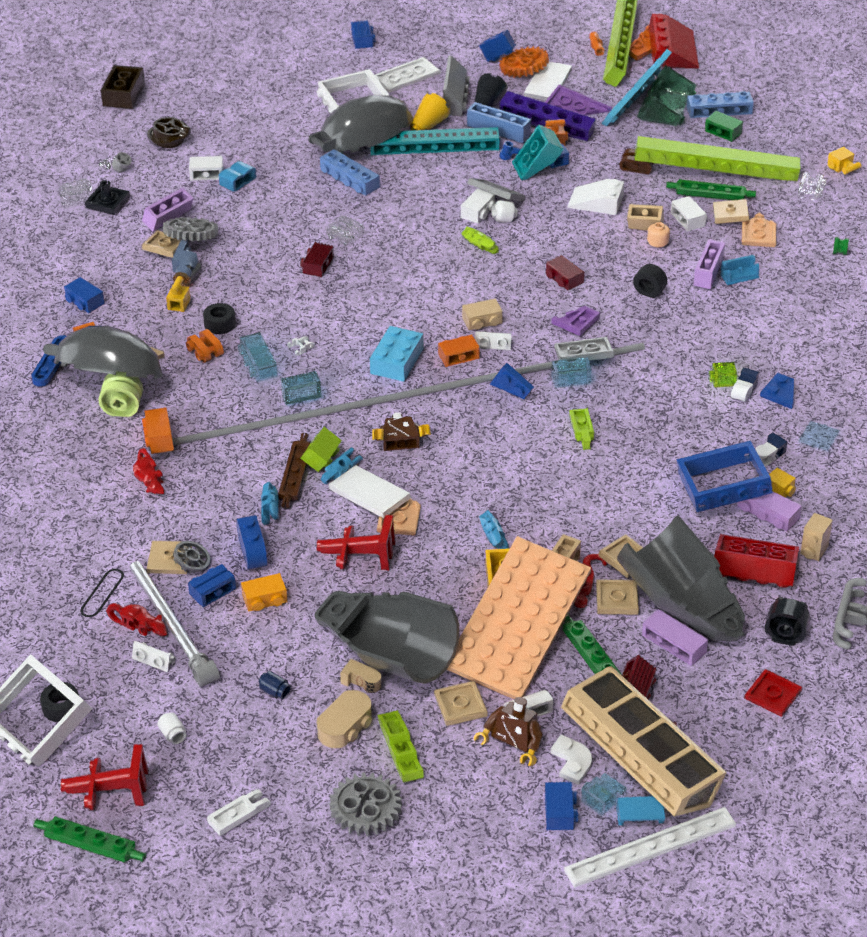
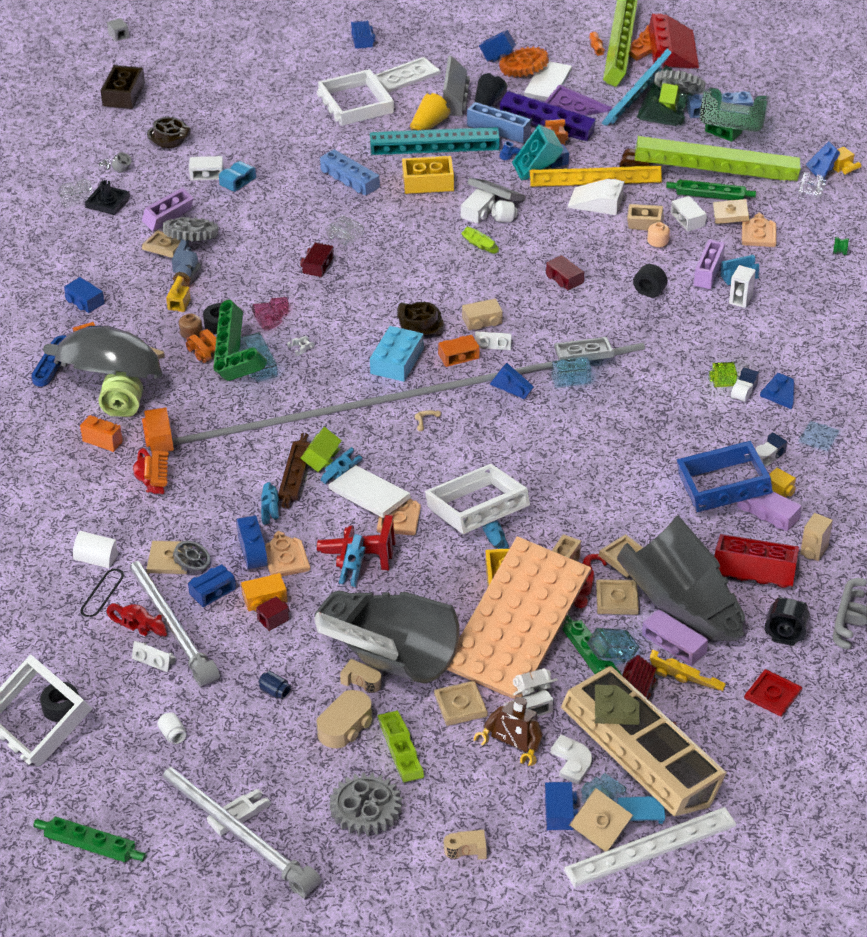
red piece [60,744,149,811] -> none
clear light blue brick [281,371,321,405] -> none
dark grey windscreen [308,95,413,154] -> none
reddish brown torso [372,413,431,451] -> none
medium lavender wing [552,306,600,336] -> none
lime hinge [569,408,594,450] -> none
none -> white brick [73,531,118,568]
none -> orange brick [80,415,123,452]
none -> light grey brick [107,18,129,42]
none -> orange piece [144,451,169,487]
none -> flat silver piece [163,767,321,898]
none -> medium nougat head [179,313,203,339]
none -> green beam [213,299,267,381]
none -> clear pink brick [251,297,289,330]
none -> dark red brick [256,596,290,631]
none -> light nougat tile [265,531,310,577]
none -> white tile [314,612,399,661]
none -> dark azure hinge [339,534,365,587]
none -> dark brown piece [397,302,444,336]
none -> yellow brick [402,156,454,194]
none -> tan piece [415,410,441,431]
none -> white window [425,464,530,534]
none -> tan leg [443,830,487,860]
none -> white hinge [513,668,557,696]
none -> yellow tile [530,166,662,187]
none -> tan plate [569,788,633,852]
none -> clear light blue brick [587,628,640,662]
none -> olive plate [595,685,639,725]
none -> yellow wing [650,650,726,691]
none -> light grey gear [654,70,706,95]
none -> lime brick [659,83,680,114]
none -> clear green windscreen [700,87,771,132]
none -> white brick [729,265,756,308]
none -> wing [805,141,840,183]

